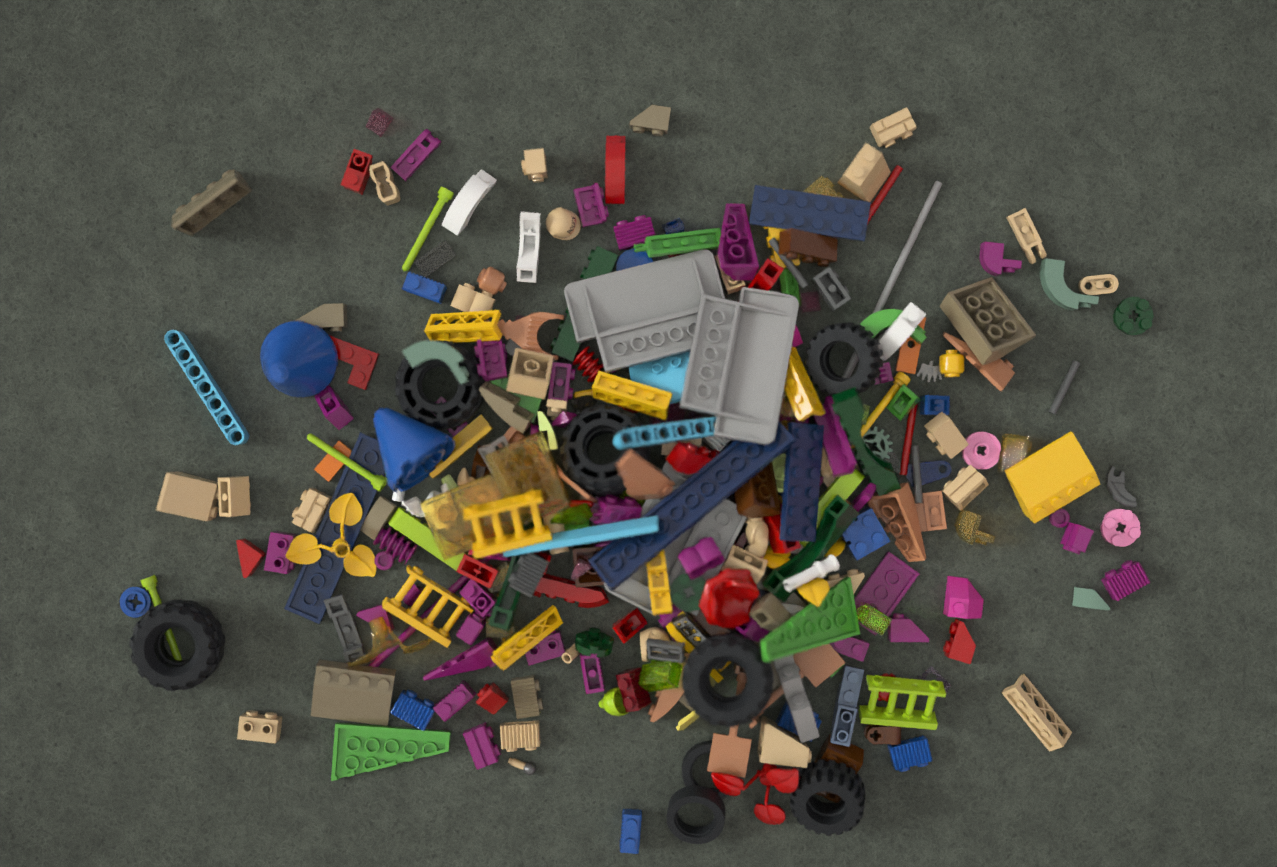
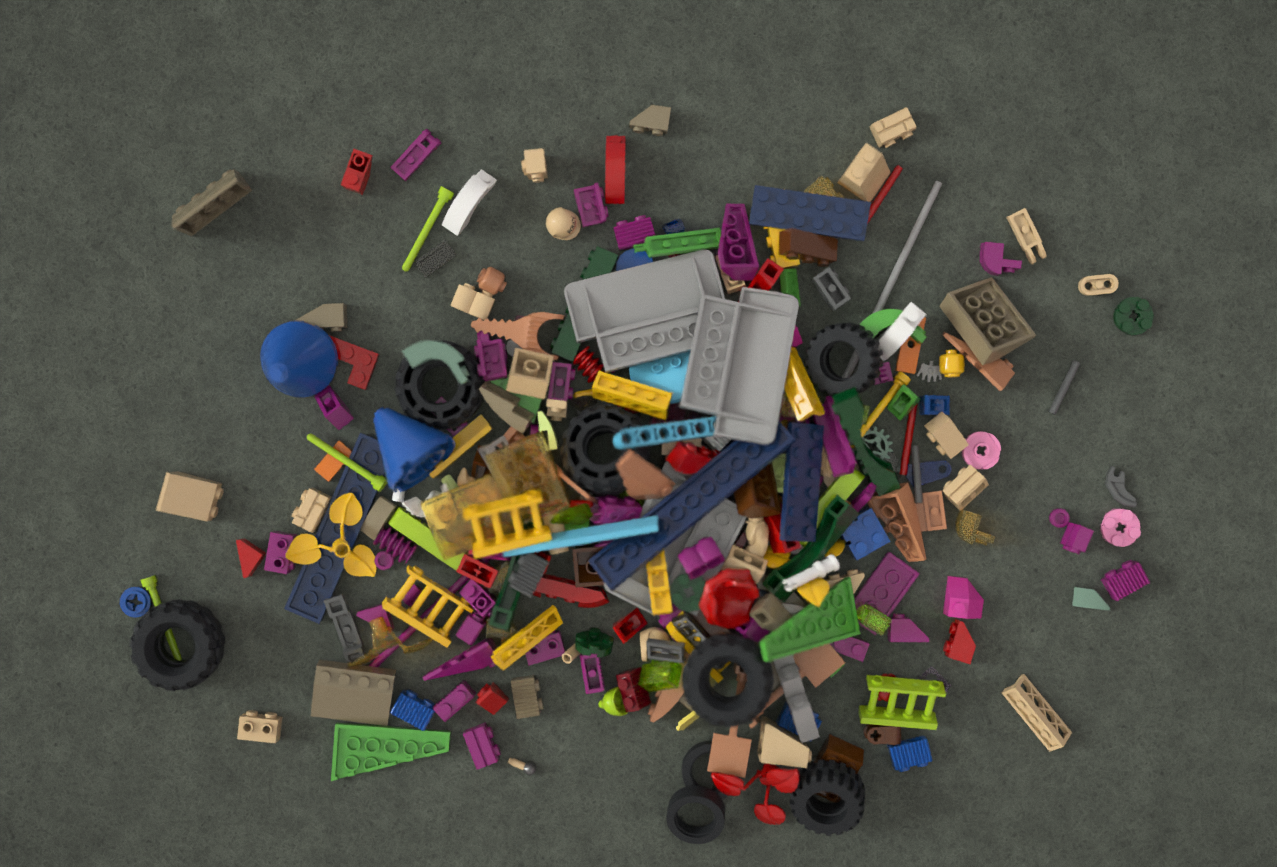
medium azure beam [164,330,249,445] -> none
tan brick [218,476,251,517] -> none
clear pink slope [365,108,394,137] -> none
tan brick [370,161,400,206] -> none
blue brick [402,272,447,304] -> none
yellow fence [424,310,502,343] -> none
tan brick [500,720,541,752] -> none
white arch [517,212,541,283] -> none
magenta slope [551,411,577,428] -> none
clear pink slope [571,559,592,580] -> none
blue brick [620,808,642,854] -> none
dark grey bar [768,237,808,289] -> none
clear pink slope [799,291,821,313] -> none
sand blue slope [830,665,864,747] -> none
clear yellow brick [997,434,1032,472] -> none
yellow slope [1005,431,1100,524] -> none
sand green arch [1040,258,1099,311] -> none

